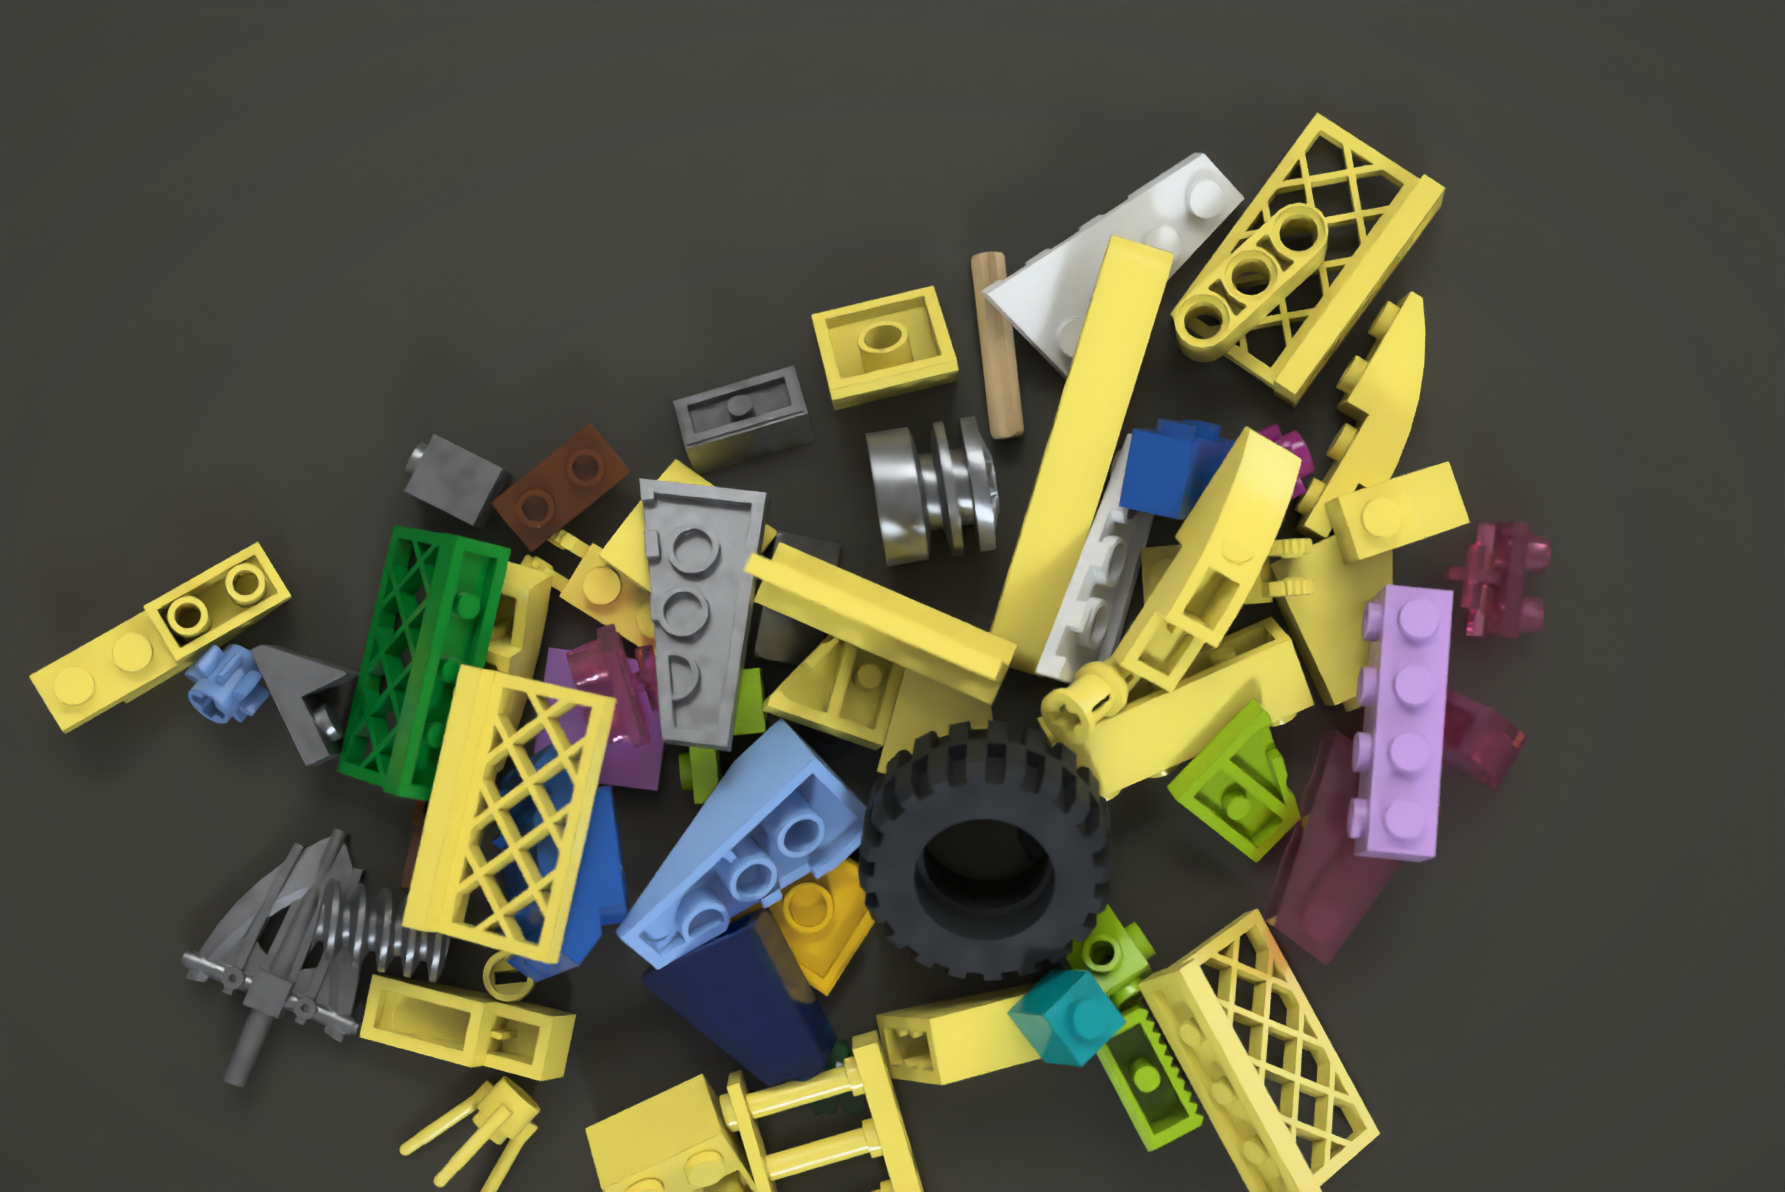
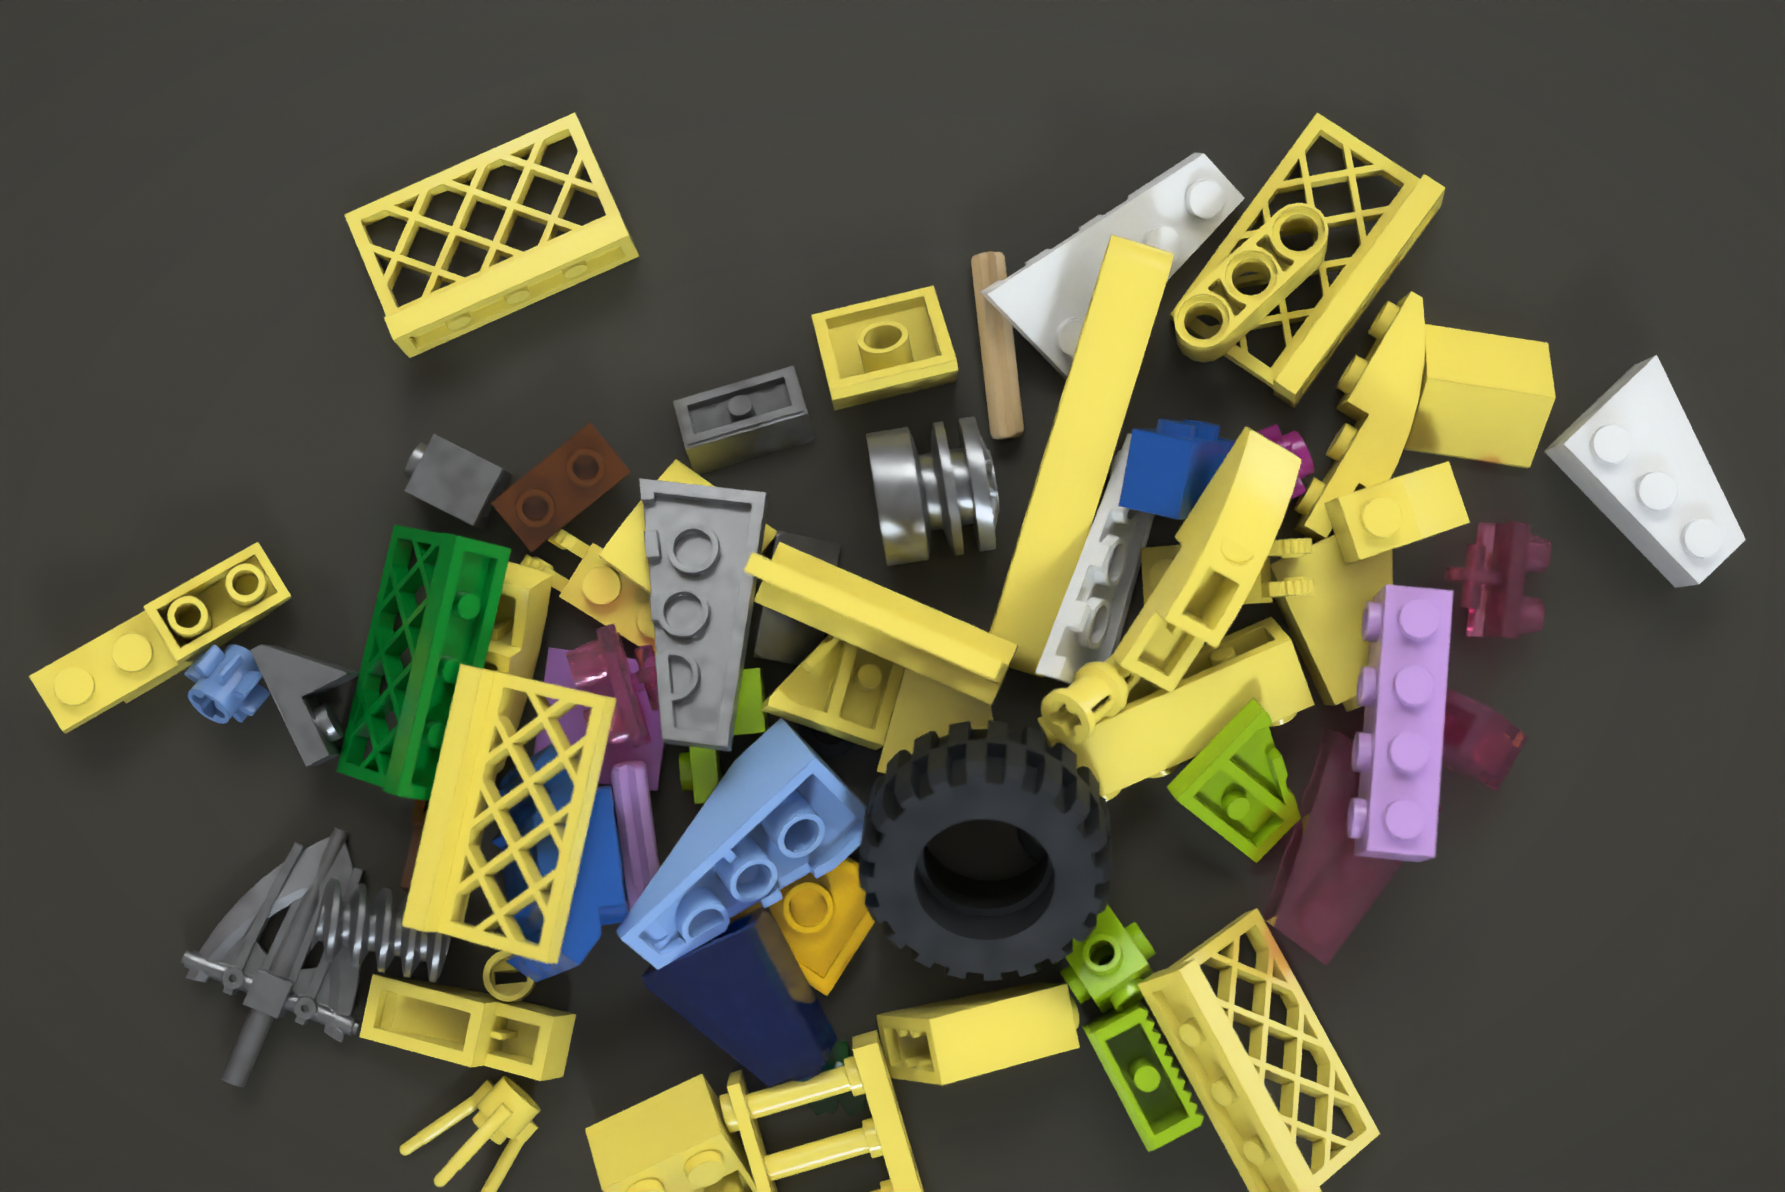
teal brick [1007,970,1126,1067] -> none
none -> light yellow fence [344,113,639,358]
none -> lavender axle [610,760,660,911]
none -> light yellow slope [1404,324,1556,468]
none -> white wedge [1544,355,1746,588]

